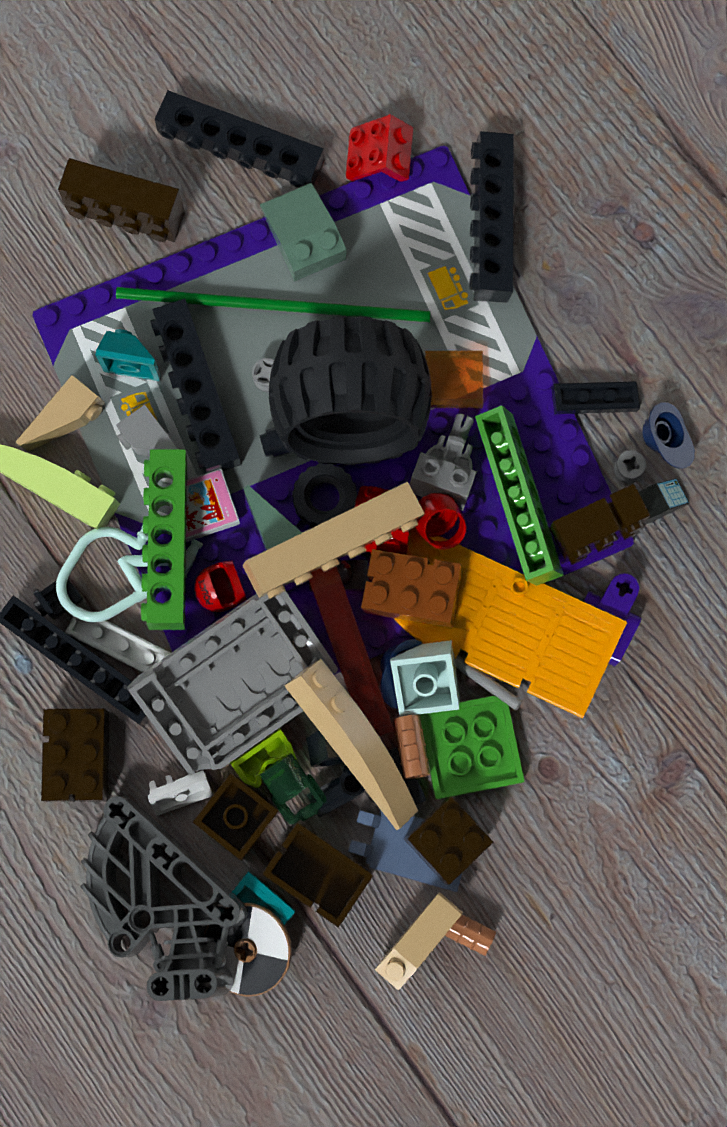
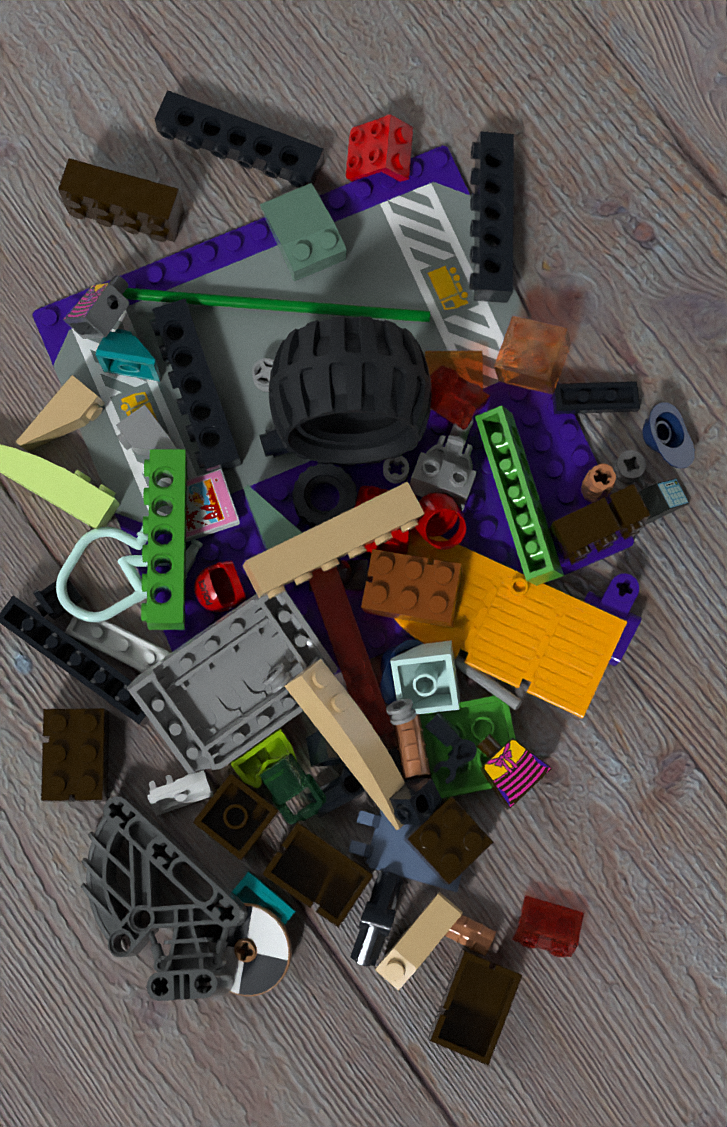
none -> dark grey torso [63,275,129,339]
none -> light grey bush [263,663,293,693]
none -> black piece [350,872,404,967]
none -> light grey bush [383,456,409,484]
none -> light grey bush [386,698,417,725]
none -> black brick [389,778,444,825]
none -> black bar [425,712,477,784]
none -> dark brown piece [428,950,523,1066]
none -> clear red bracket [430,365,490,430]
none -> torso [477,734,552,810]
none -> clear orange brick [494,316,571,395]
none -> clear red bracket [513,895,584,957]
none -> nougat axle [581,463,616,503]

